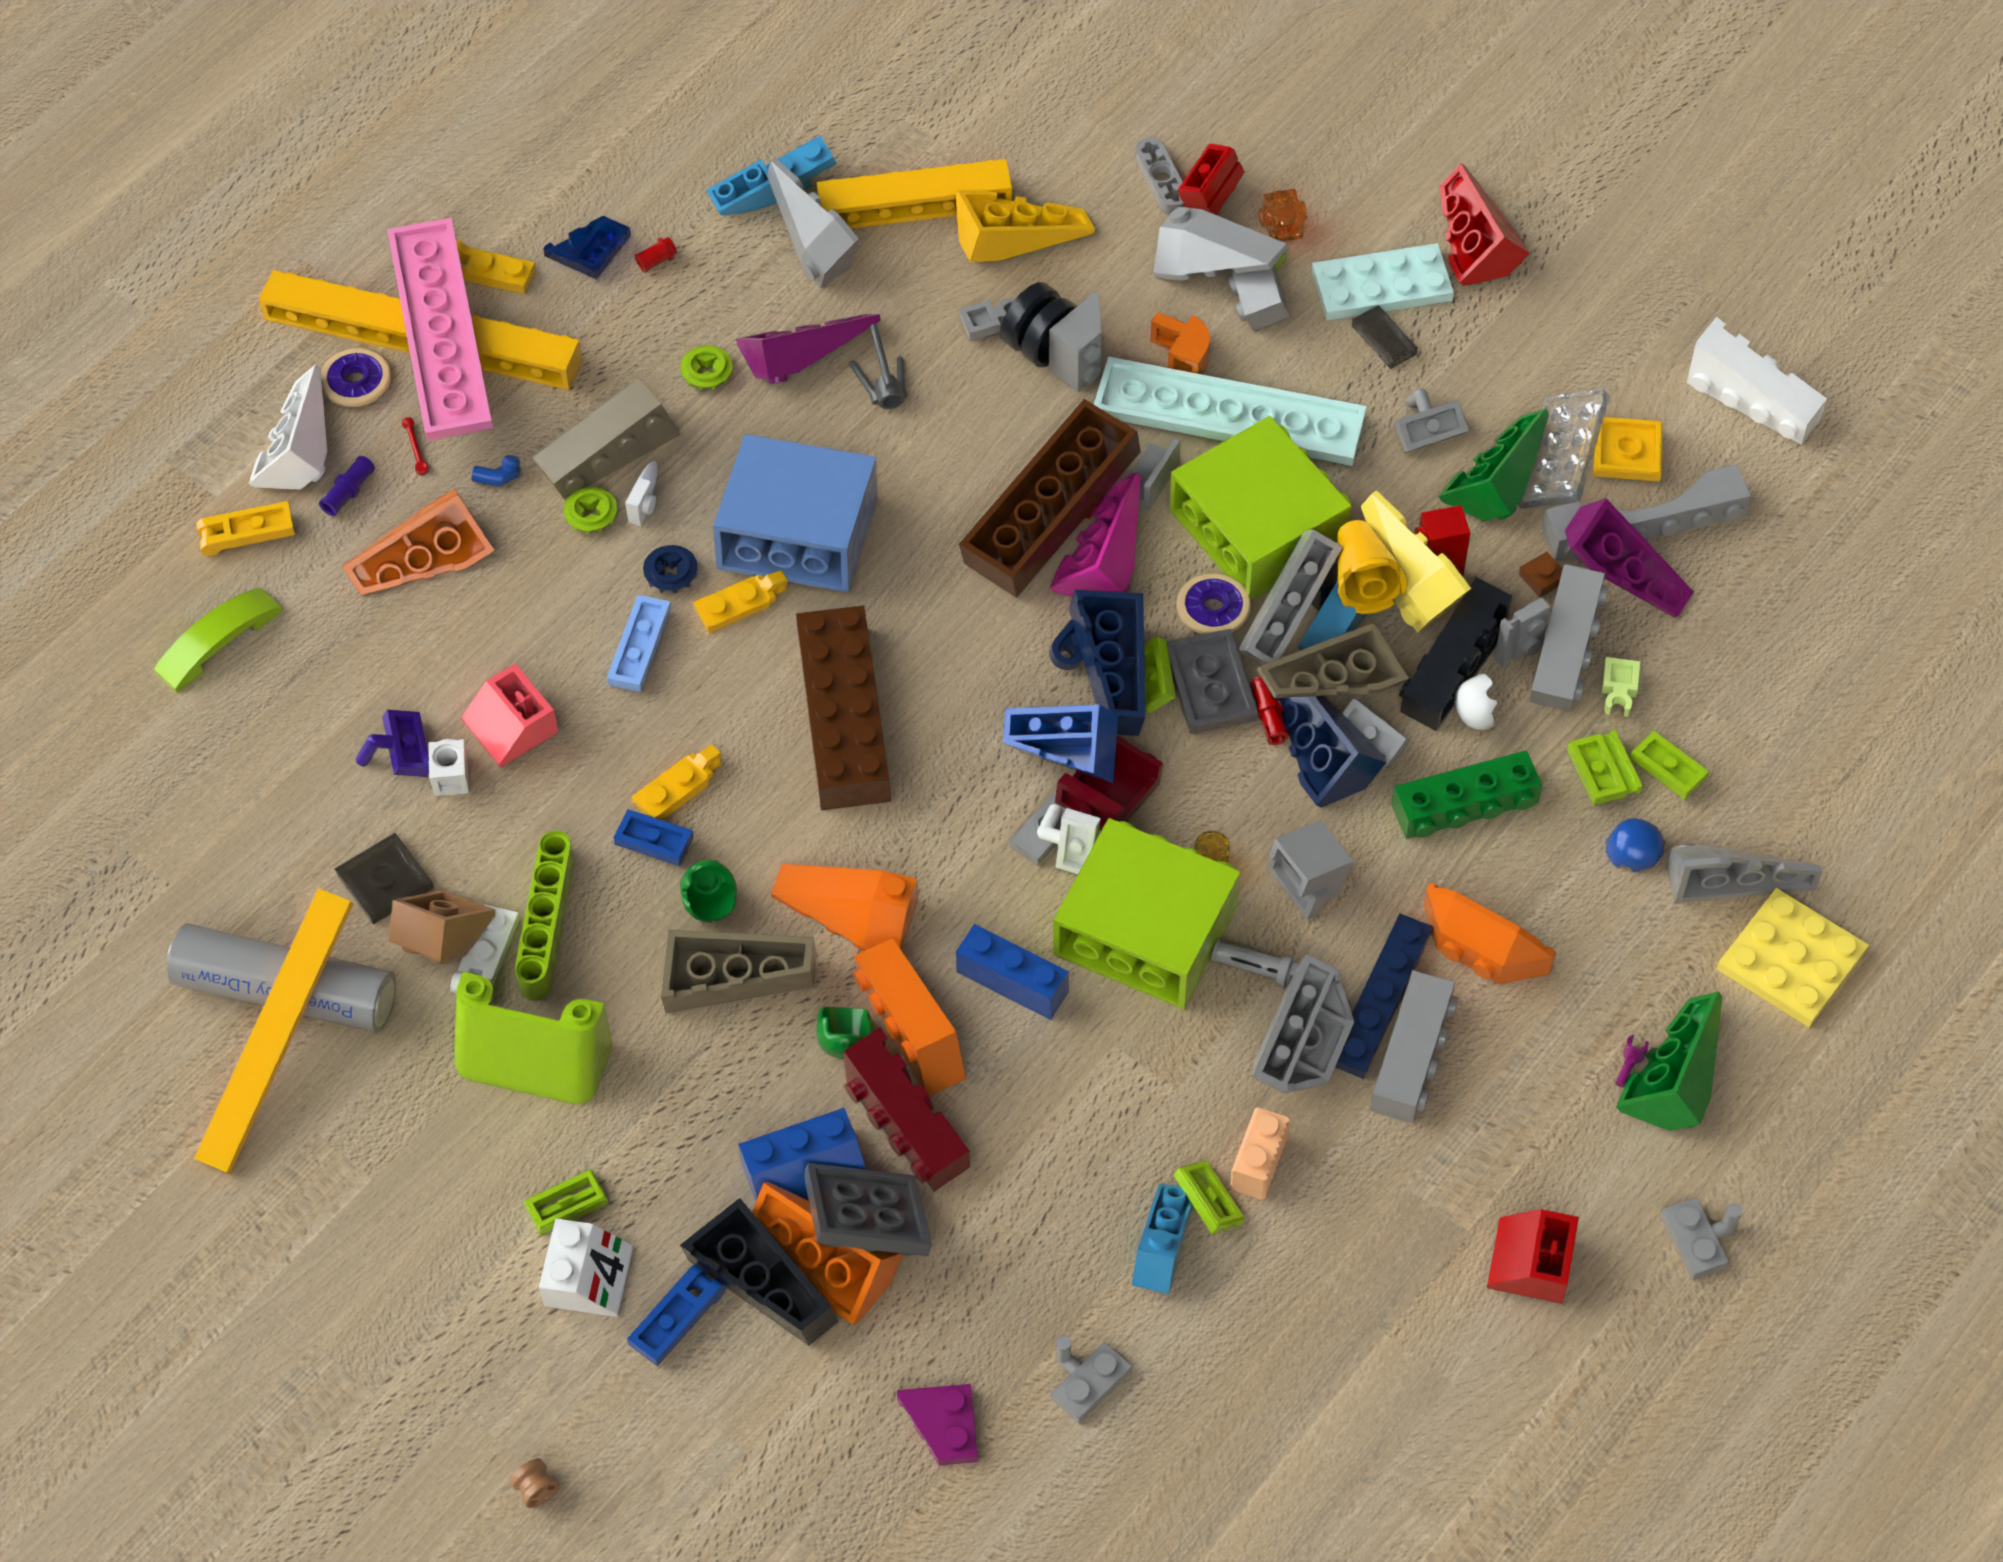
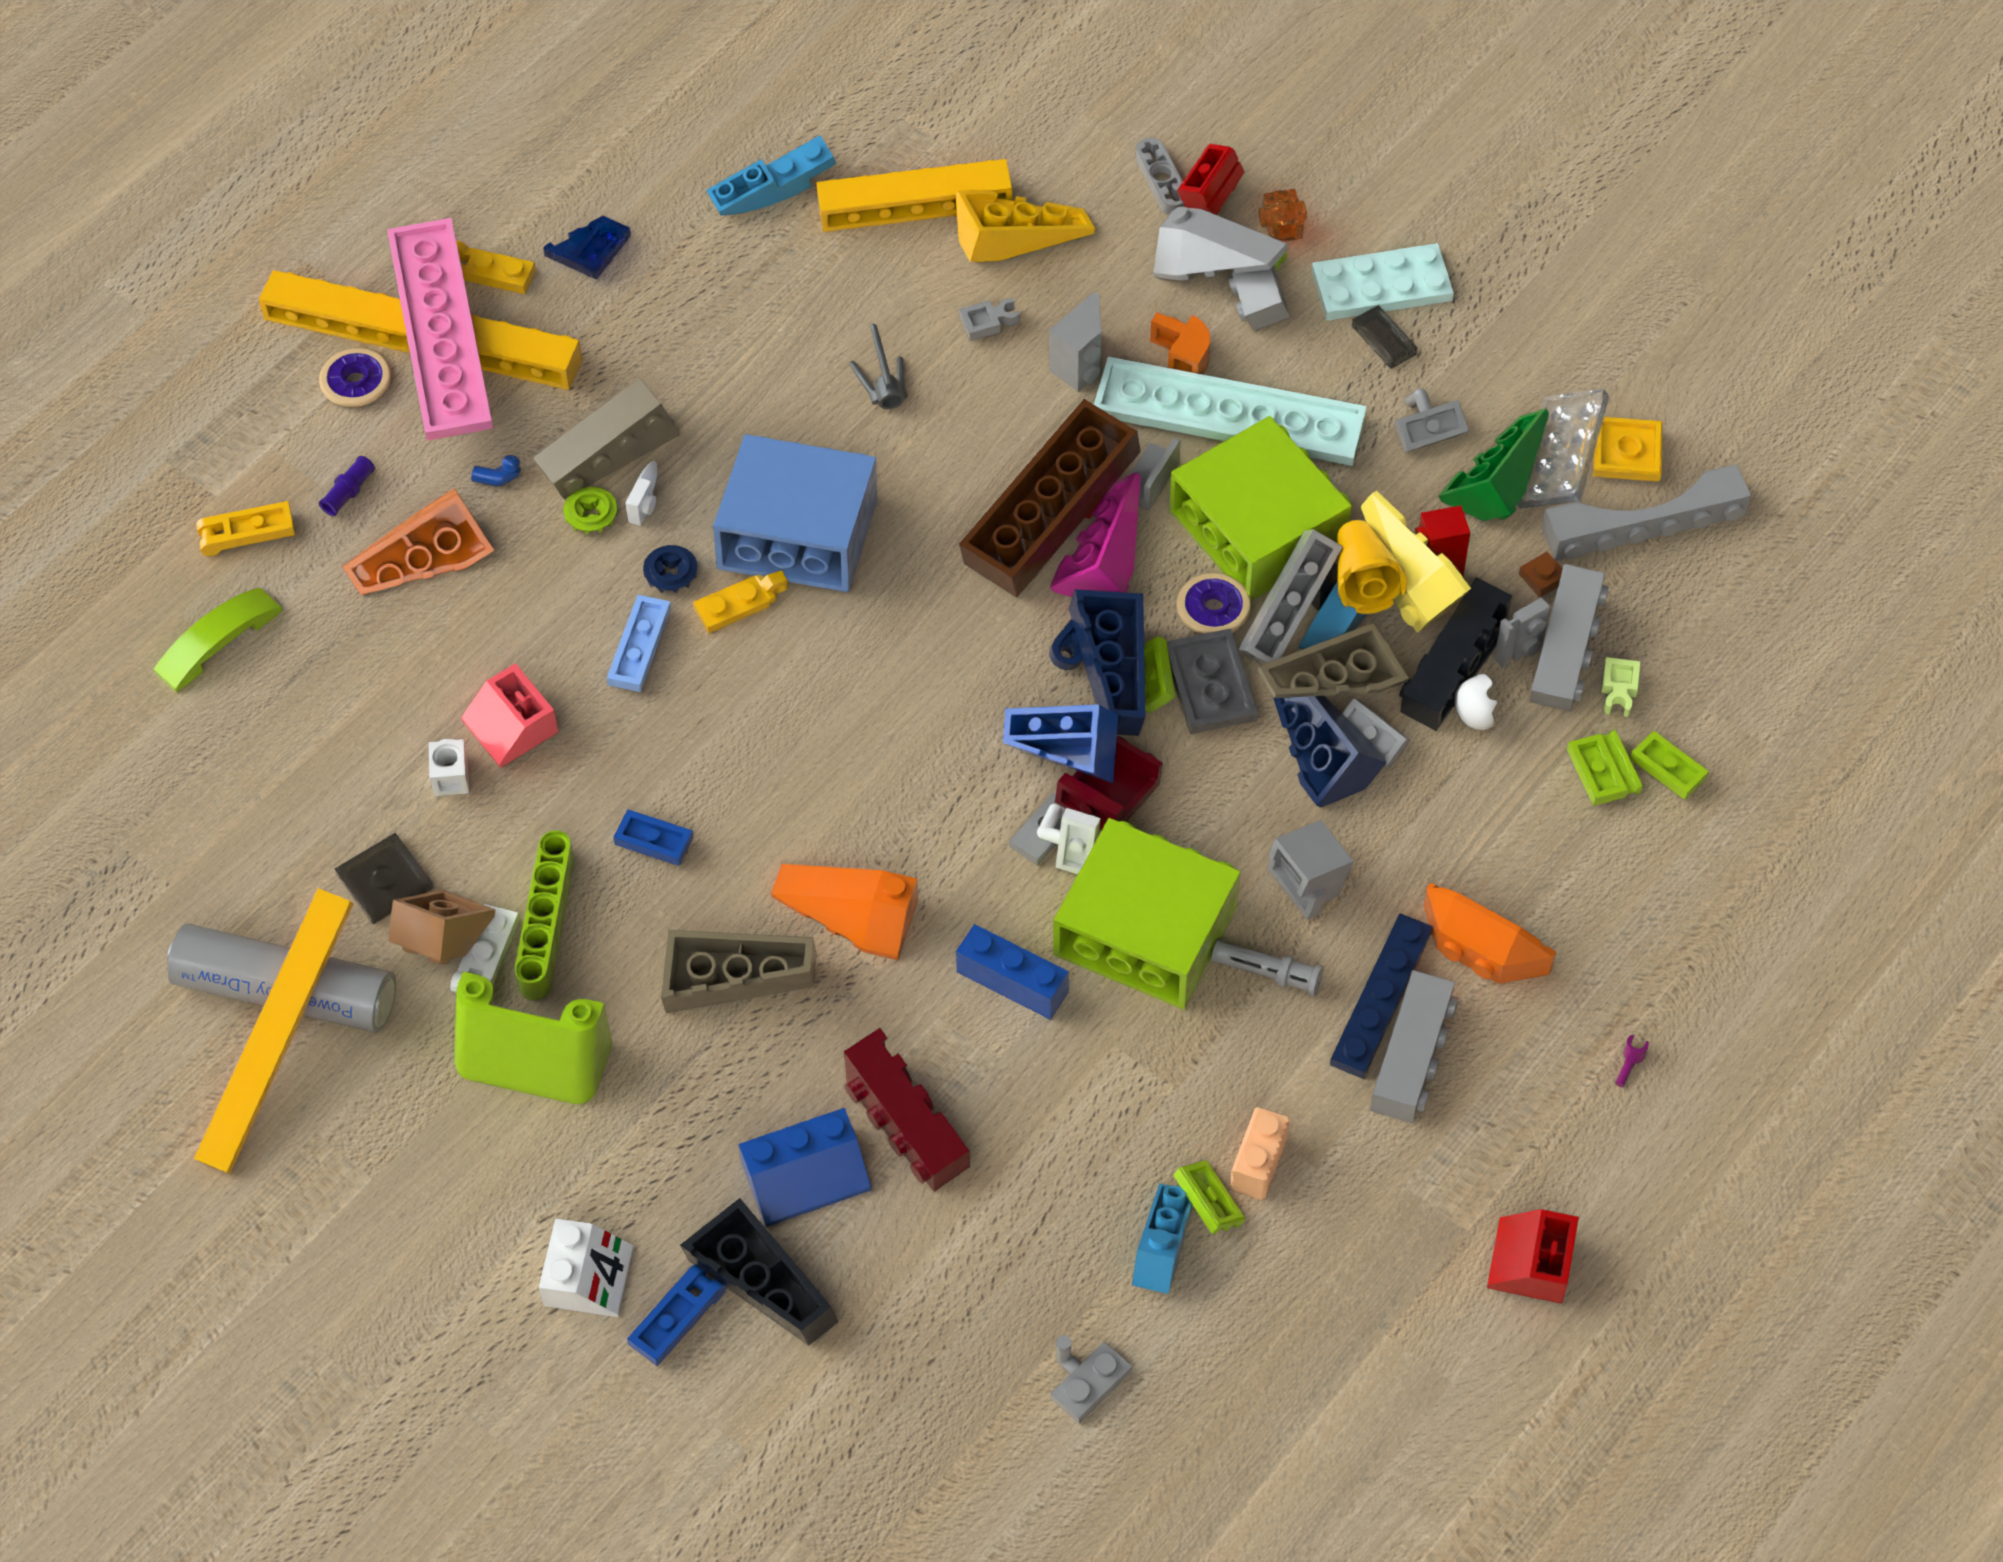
white wedge [249,365,327,490] -> none
dark purple plate [355,710,429,777] -> none
red hinge [402,417,429,476] -> none
medium nougat wheel [510,1458,559,1508] -> none
lime tile [523,1169,608,1236] -> none
yellow hinge [631,744,722,821] -> none
red pin [634,237,678,273] -> none
lime gear [680,345,733,391] -> none
green hair [680,859,737,923] -> none
magenta wedge [736,314,881,384] -> none
orange wedge [752,1182,903,1325] -> none
light grey wedge [767,157,860,288] -> none
reddish brown brick [796,605,891,810] -> none
dark grey plate [804,1163,932,1256] -> none
green hair [816,1007,874,1059] -> none
orange wedge [853,938,966,1096] -> none
magenta wing [897,1384,978,1466] -> none
black wheel [1000,282,1077,367] -> none
clear yellow wheel [1194,831,1230,863] -> none
red pin [1250,676,1289,745] -> none
light grey wedge [1251,954,1354,1094] -> none
green brick [1391,750,1542,839] -> none
red wedge [1439,163,1530,286] -> none
magenta wedge [1565,498,1694,617] -> none
blue hair [1605,818,1665,872] -> none
green wedge [1616,991,1723,1131] -> none
light grey plate [1660,1198,1742,1280] -> none
light grey wedge [1667,844,1822,903] -> none
white wedge [1687,317,1827,445] -> none
light yellow plate [1716,888,1869,1028] -> none

